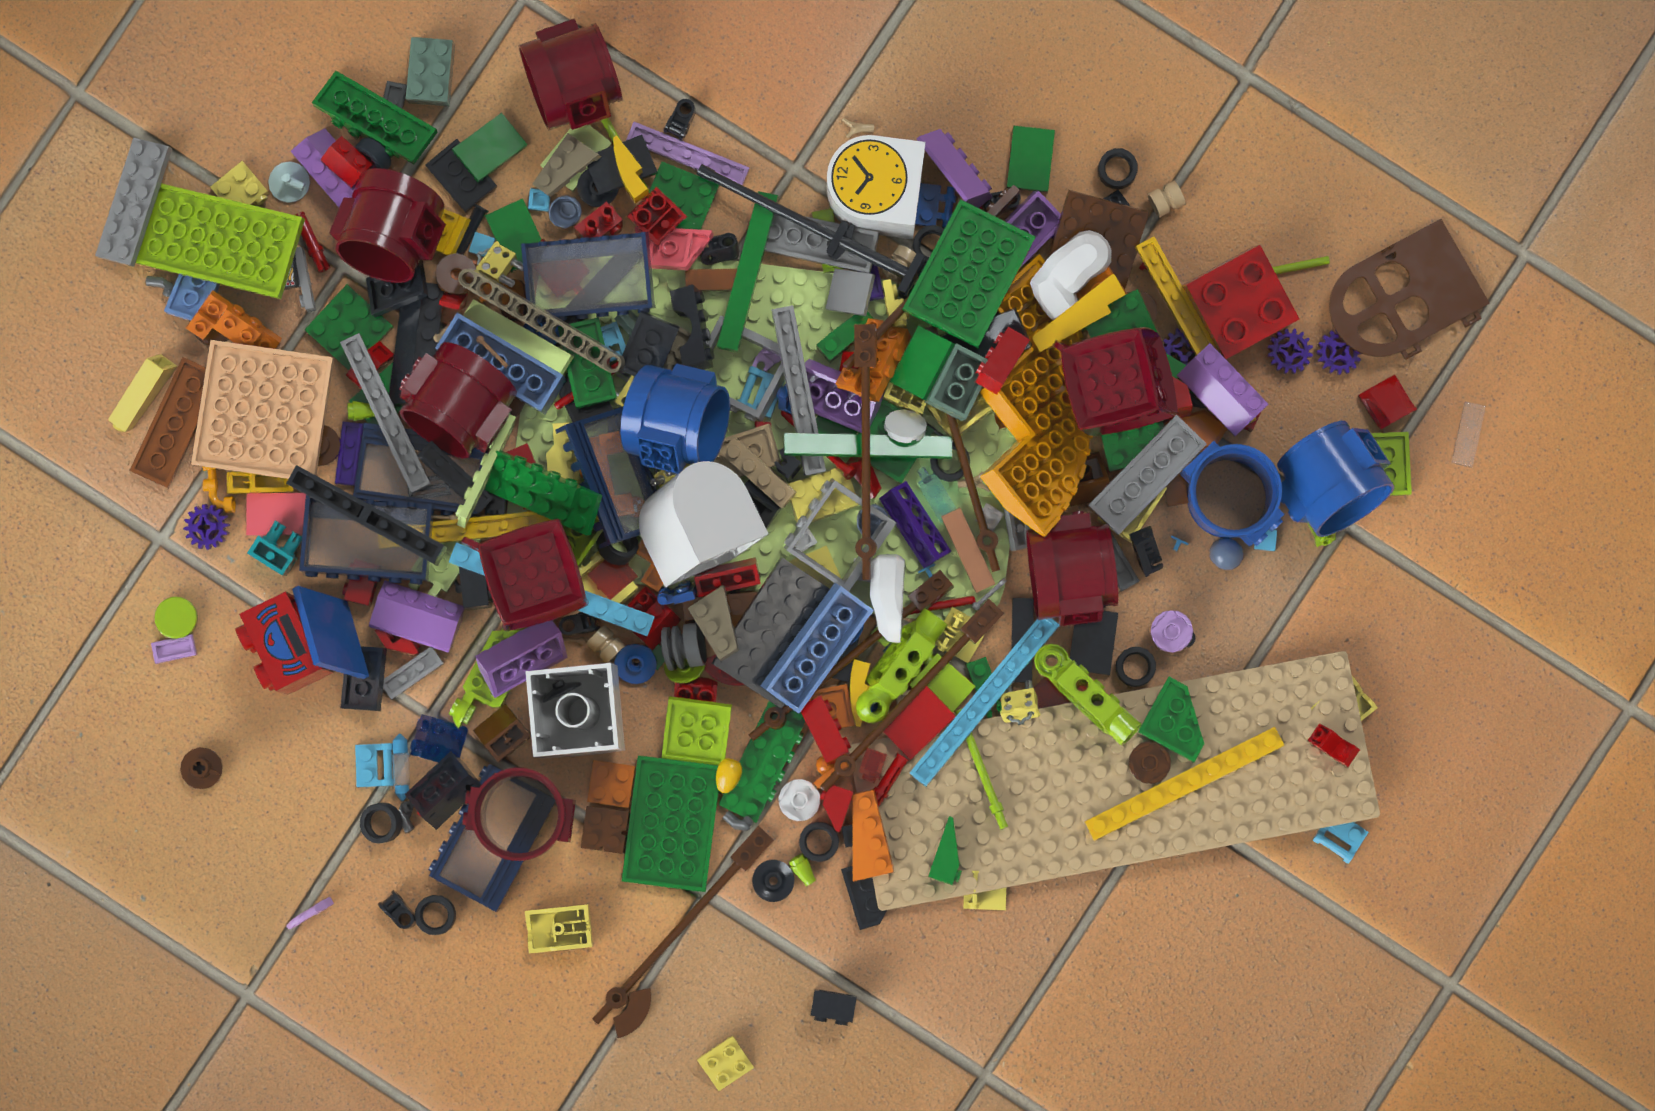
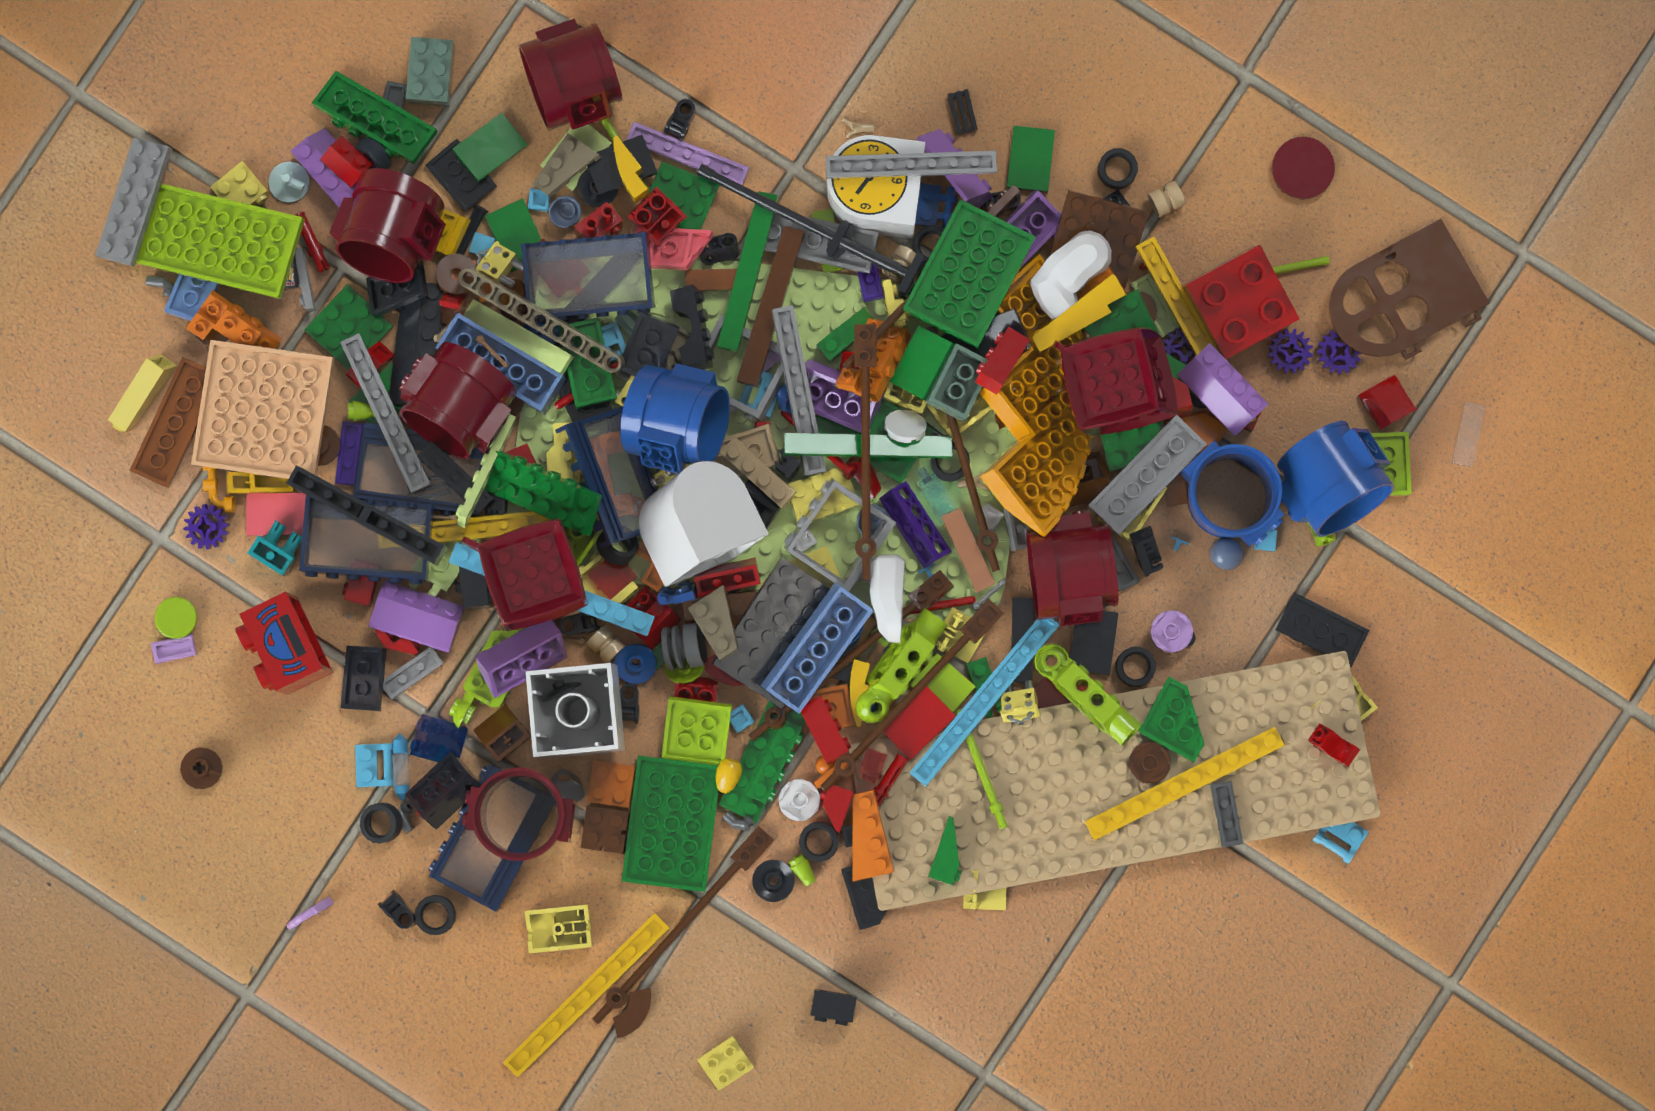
blue tile [292,586,369,679] -> none
light grey tile [826,268,875,316] -> none
none -> yellow plate [503,913,669,1078]
none -> light grey piece [547,769,585,806]
none -> black piece [620,683,640,724]
none -> medium azure tile [730,704,755,733]
none -> reddish brown tile [737,226,805,388]
none -> light grey plate [826,151,997,179]
none -> black tile [948,89,978,135]
none -> yellowish green tile [1130,273,1180,338]
none -> dark grey tile [1210,781,1243,848]
none -> dark red tile [1272,137,1335,200]
none -> black tile [1275,592,1370,668]

